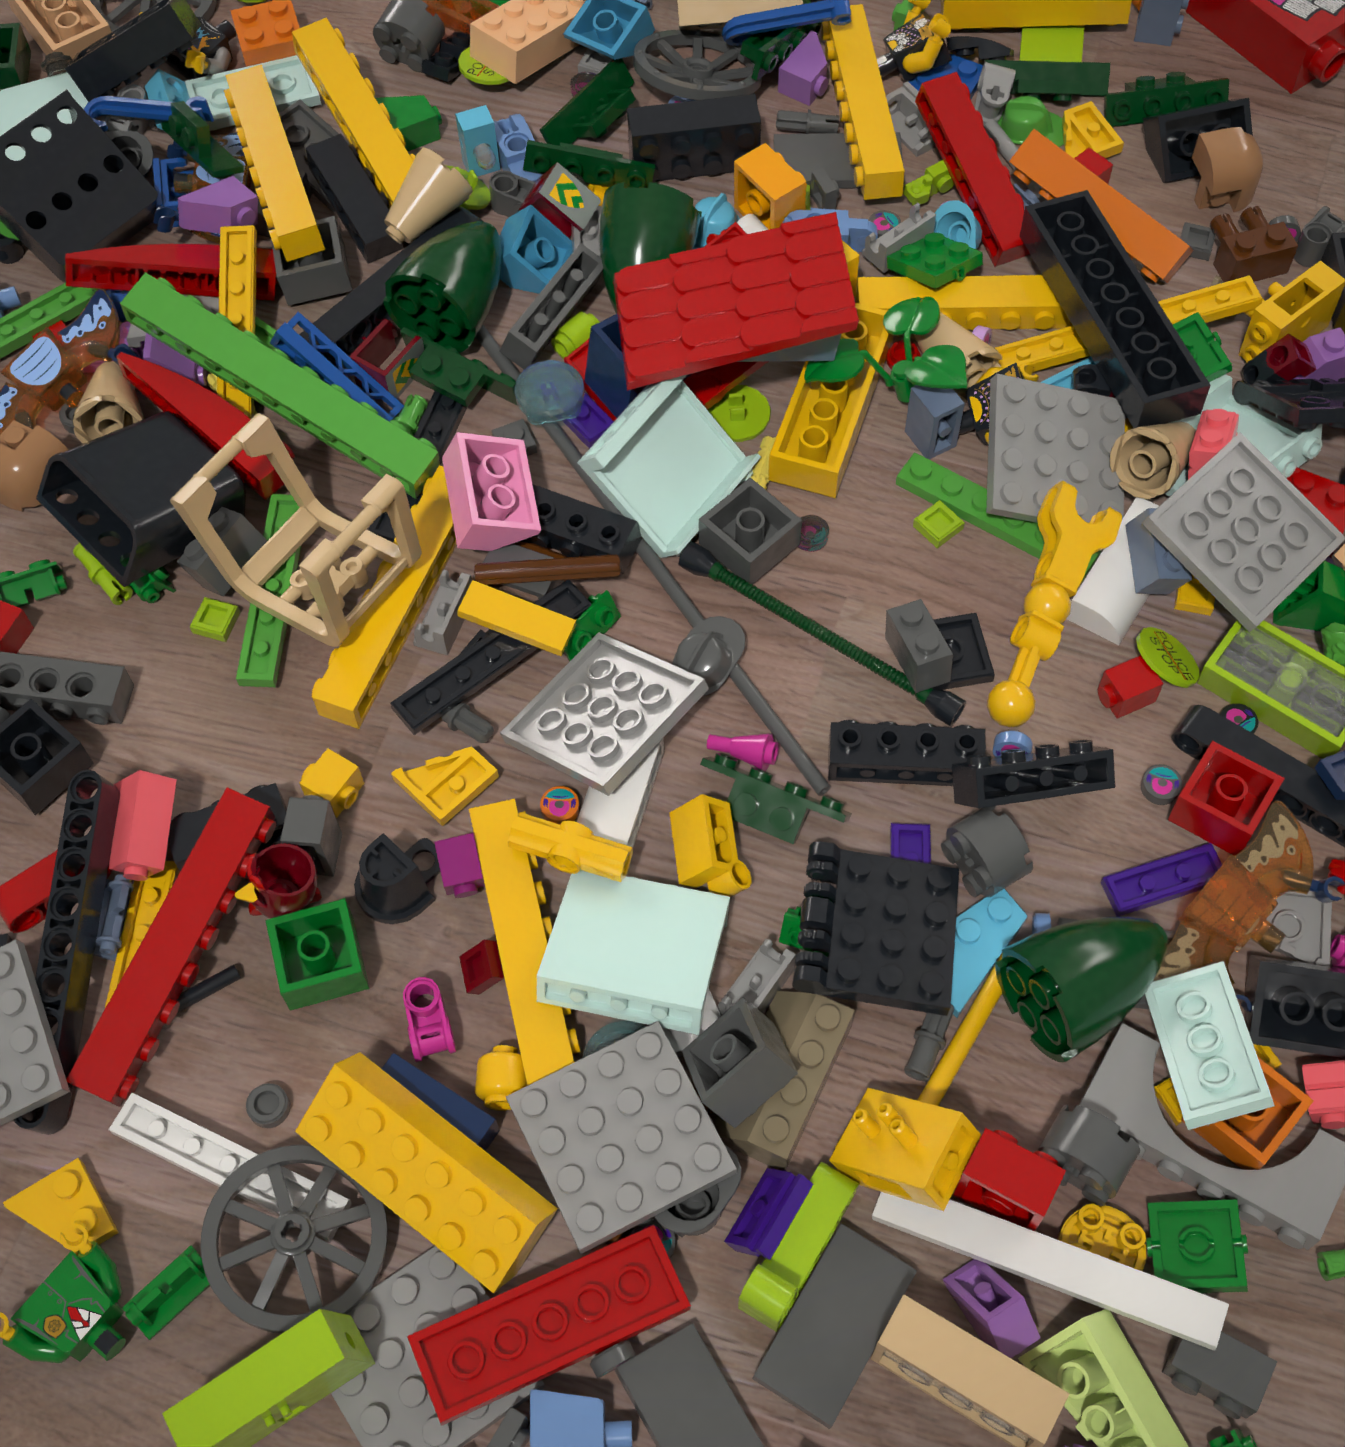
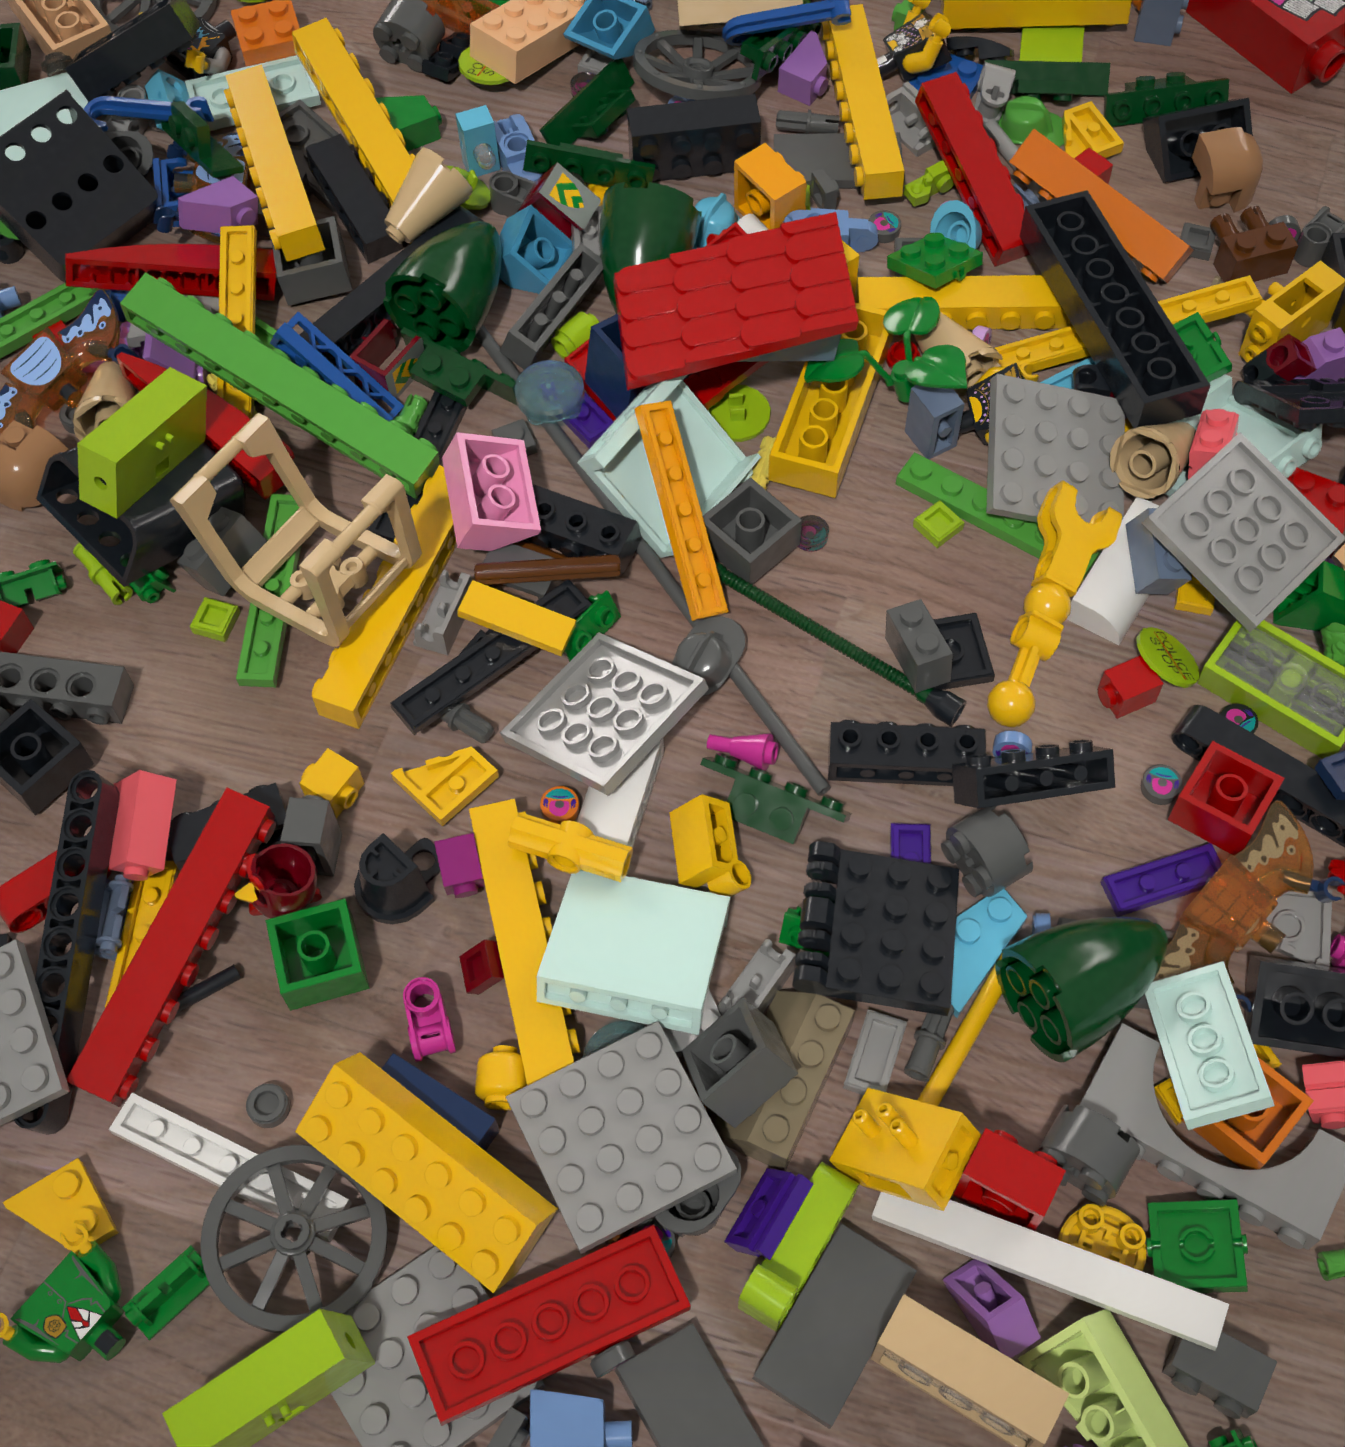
light grey hinge [862,203,936,273] -> none
none -> lime brick [77,367,207,519]
none -> light orange tile [634,400,729,621]
none -> light grey tile [843,1009,907,1095]

